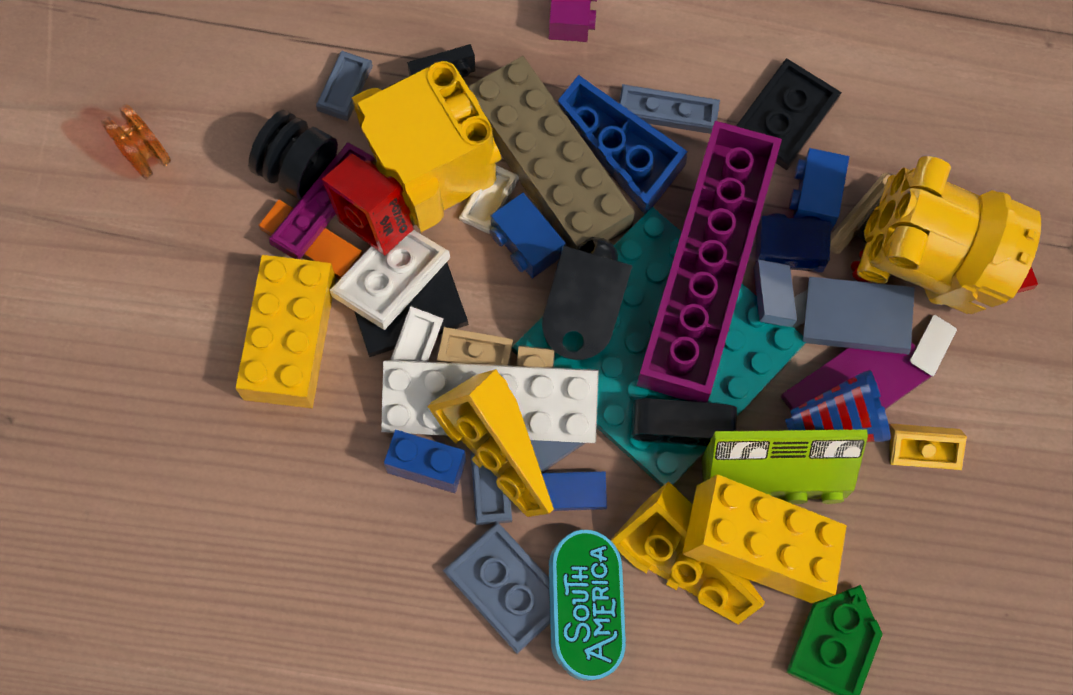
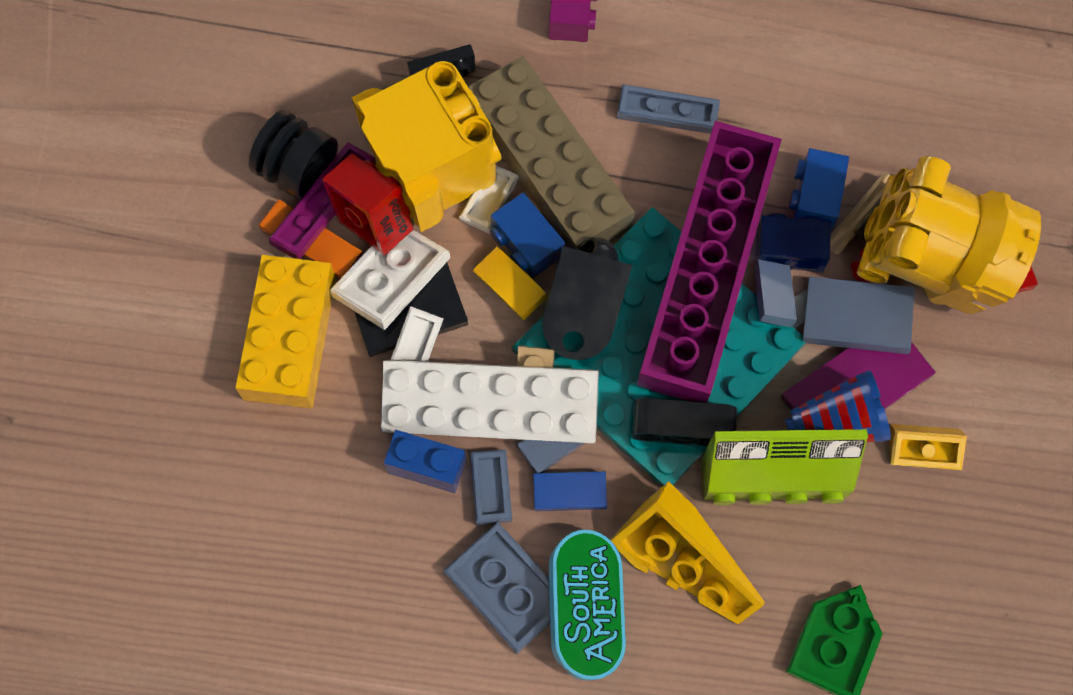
clear orange wheel [101,103,171,180] -> none
sand blue tile [316,51,373,121] -> none
yellow wedge [427,369,554,517] -> none
tan plate [437,327,513,366] -> none
blue wedge [558,75,688,215] -> none
yellow brick [682,474,847,603] -> none
black tile [736,58,842,170] -> none
white sticker [910,315,957,376] -> none
none -> yellow slope [473,247,548,320]

